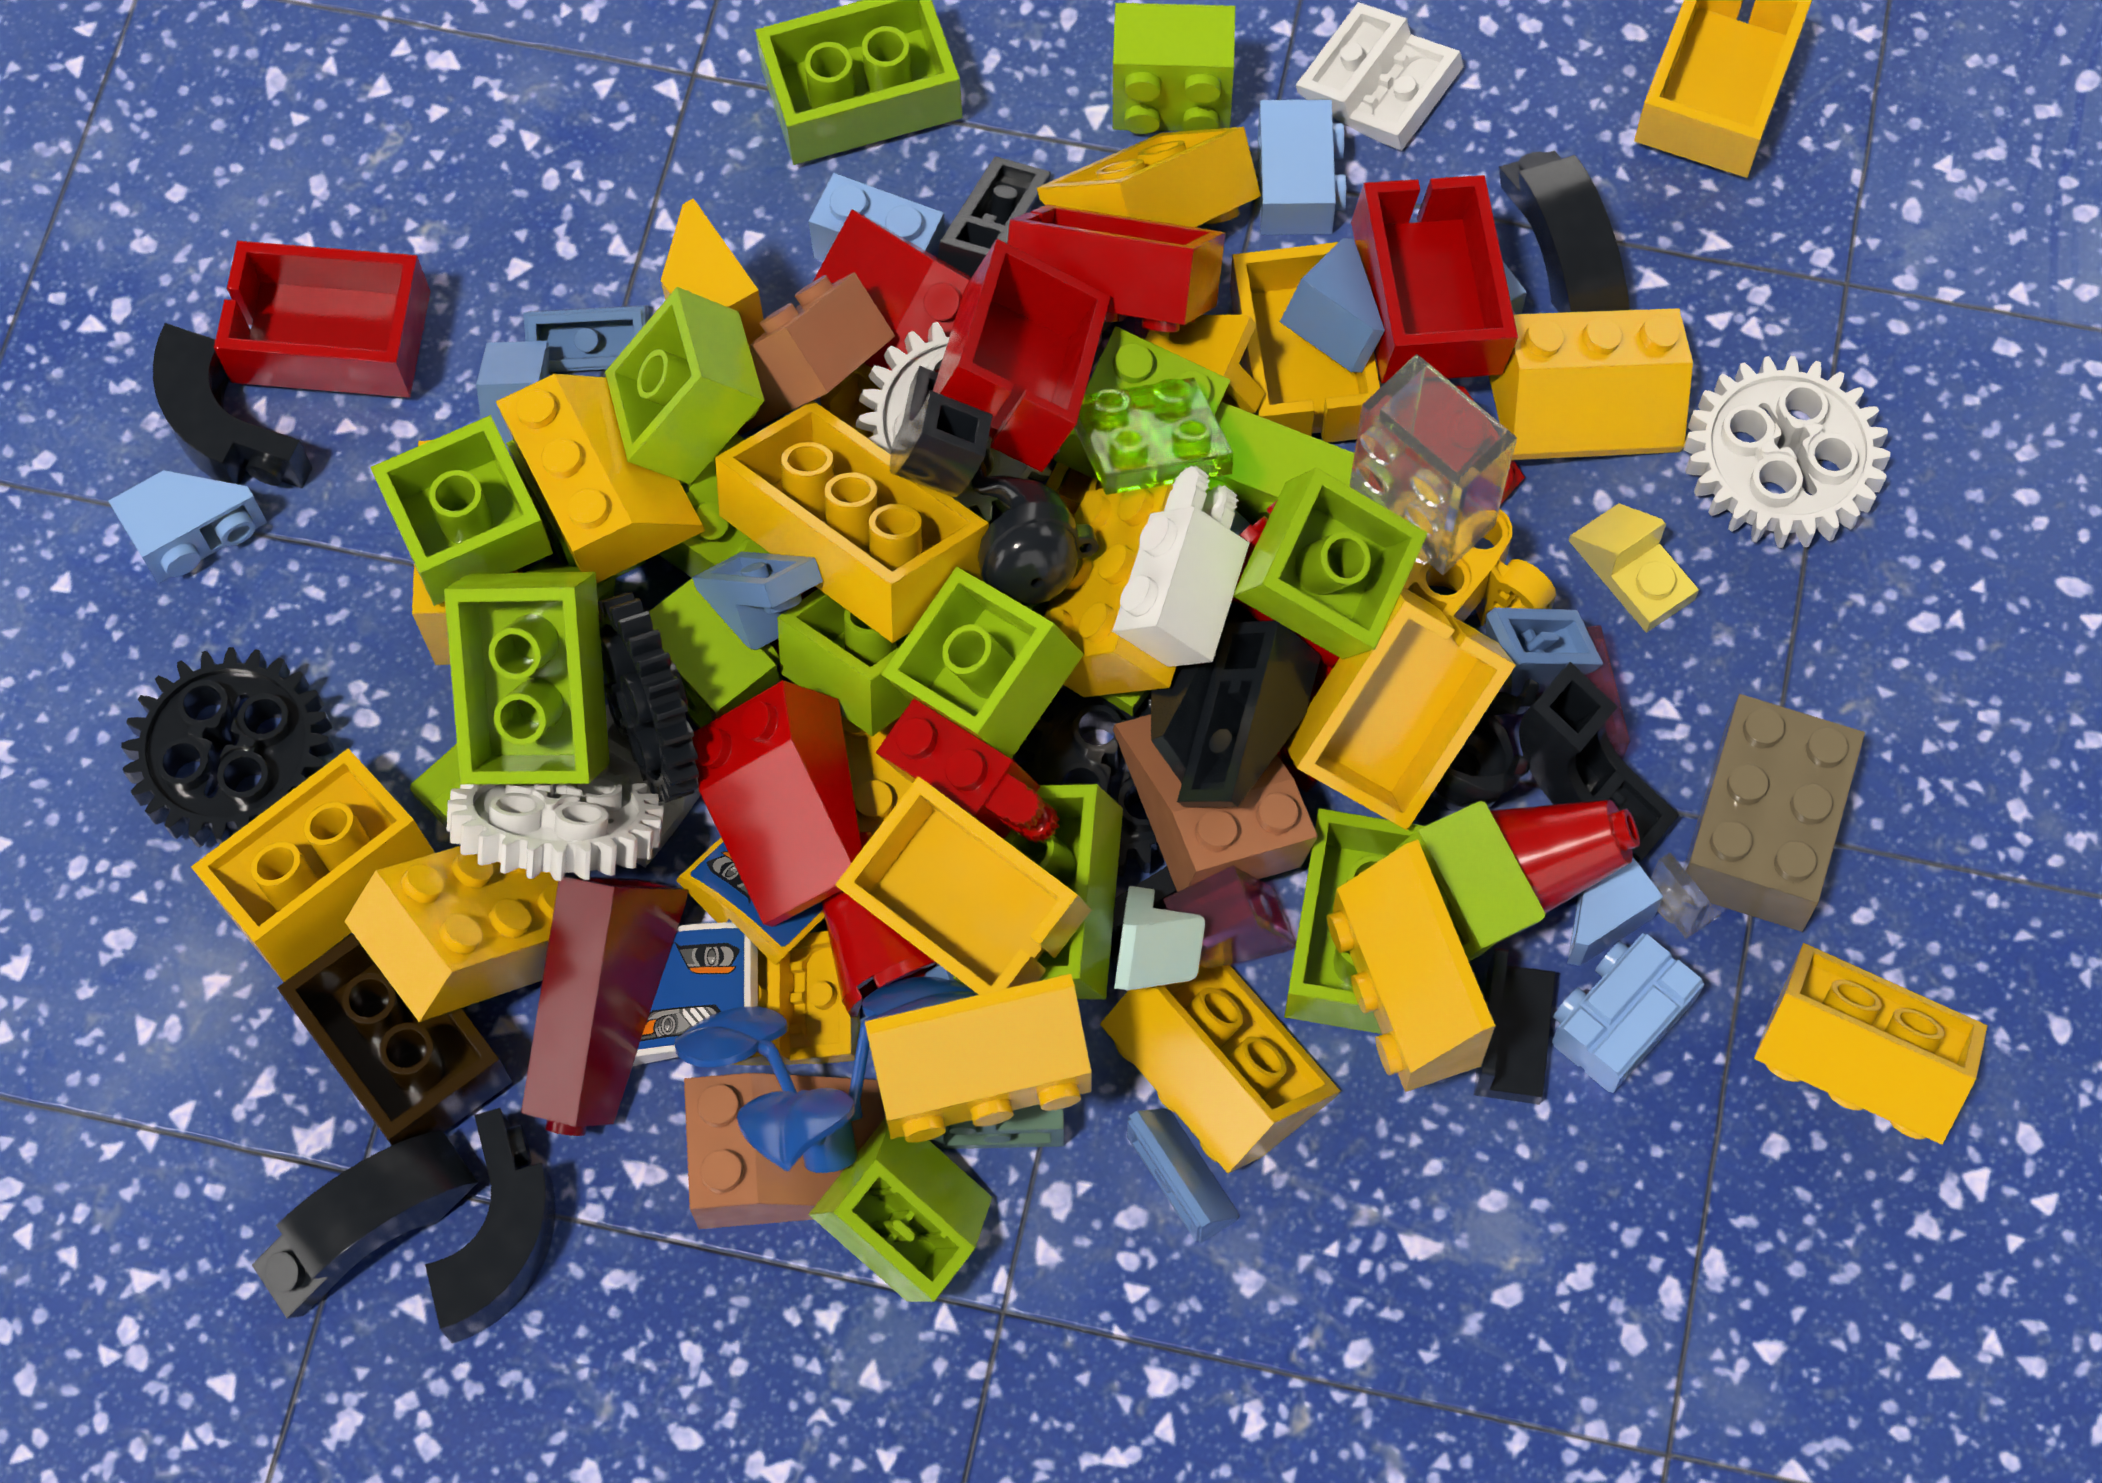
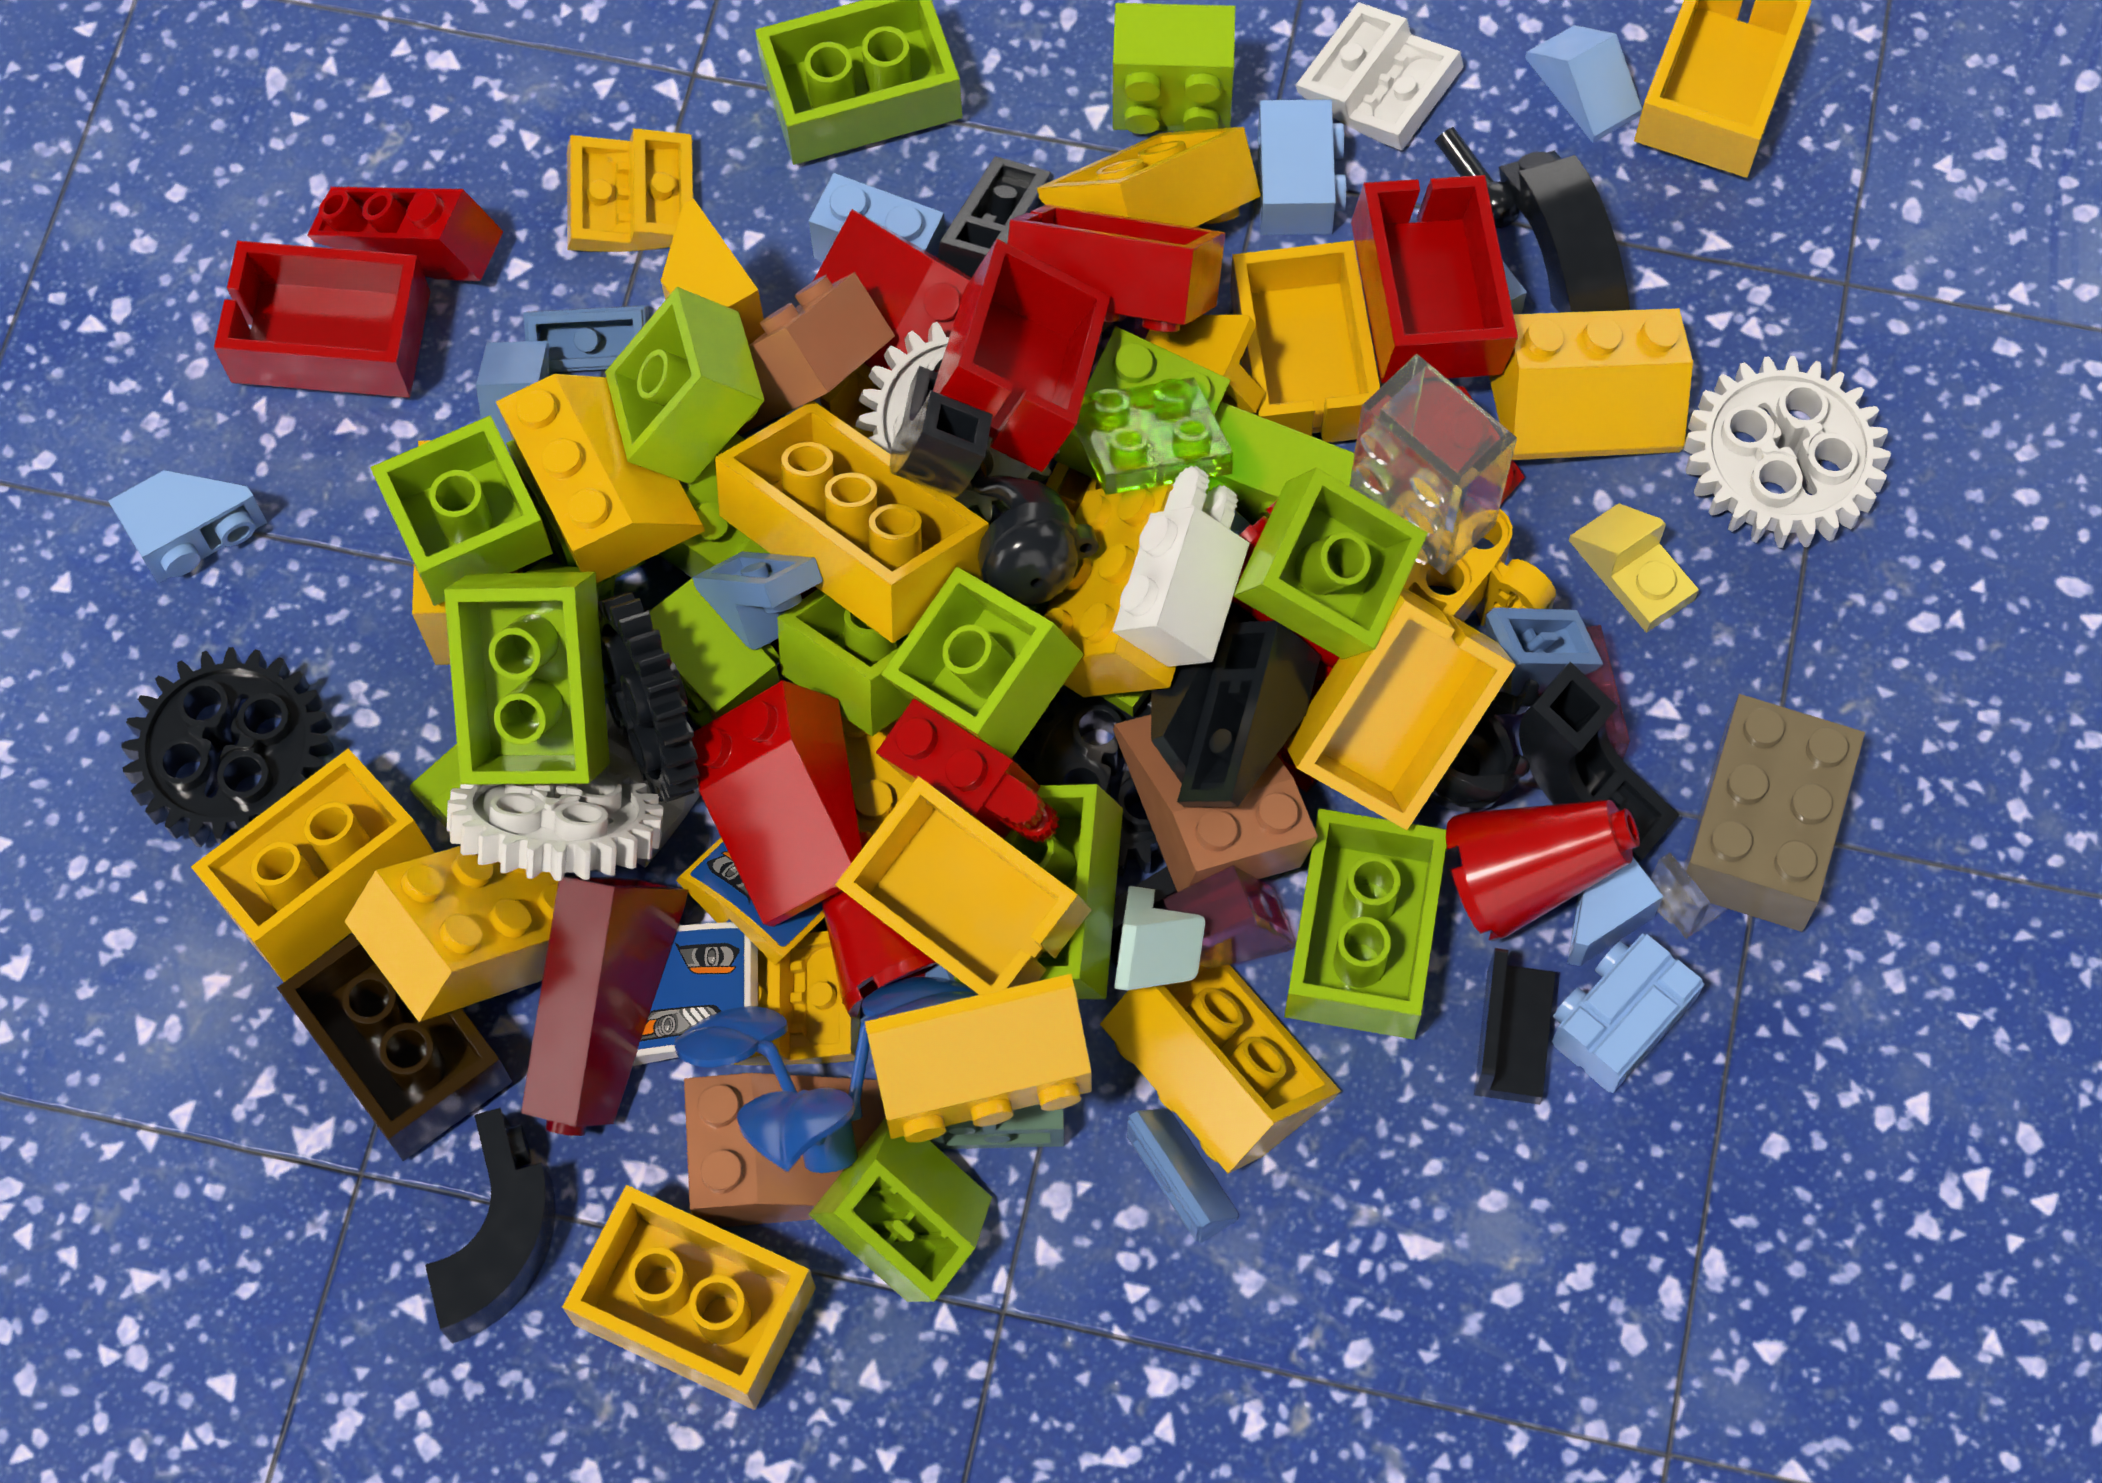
black arch [153,323,313,489] -> none
black arch [252,1130,478,1319] -> none
medium blue slope [1280,238,1385,373] -> none
yellow slope [1327,840,1495,1092] -> none
lime panel [1395,801,1545,961] -> none
yellow slope [1754,943,1988,1145] -> none
none -> red slope [307,187,504,281]
none -> yellow brick [562,1185,816,1410]
none -> yellow slope [567,128,693,252]
none -> black bar [1434,127,1520,228]
none -> light blue slope [1525,25,1642,143]

